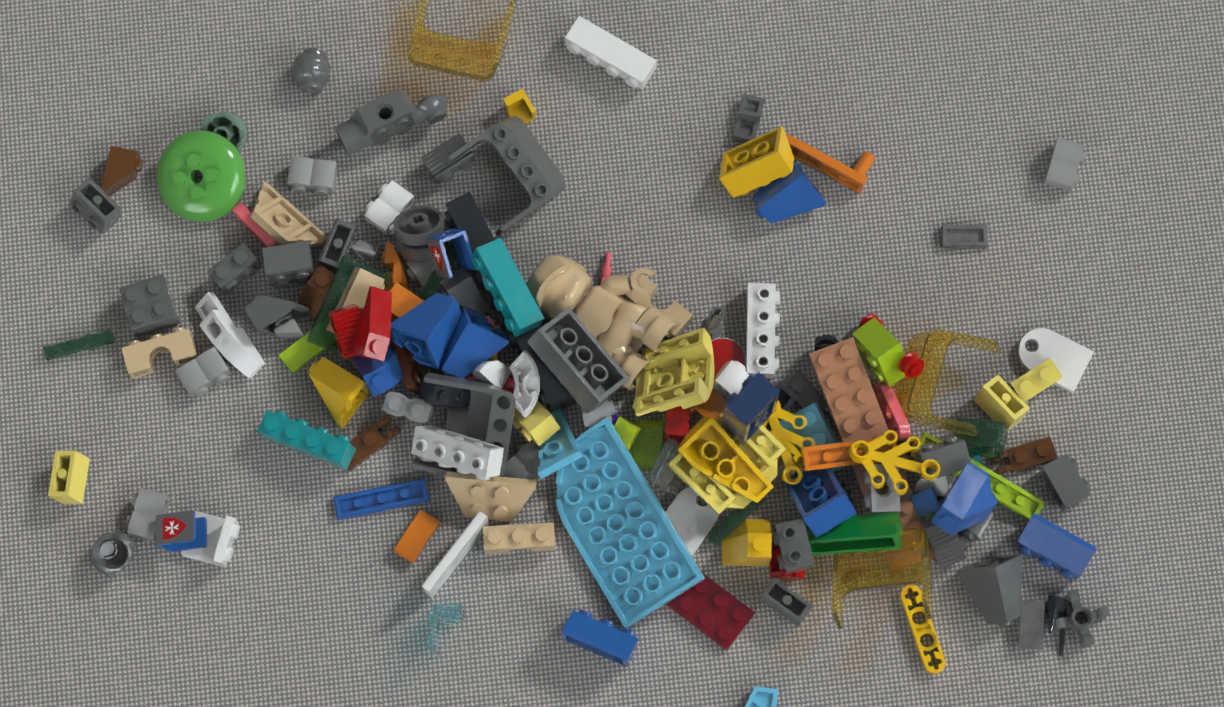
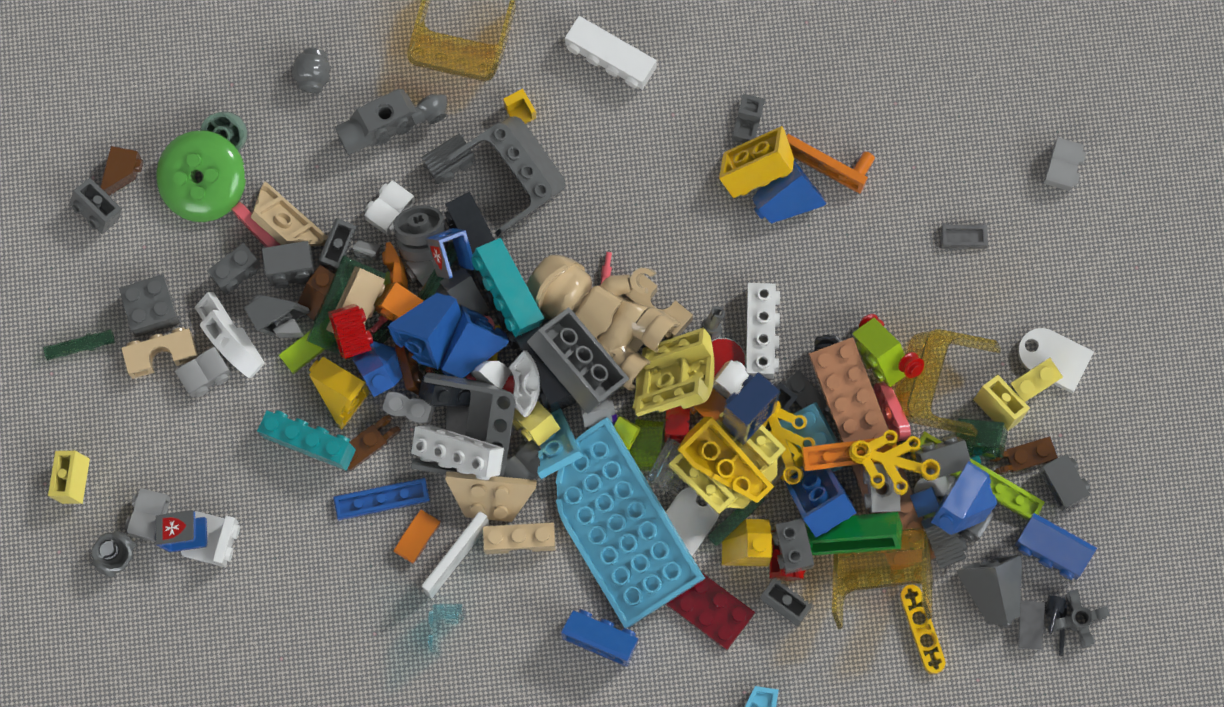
light grey brick [287,156,338,196] -> none
red slope [352,286,392,361] -> none

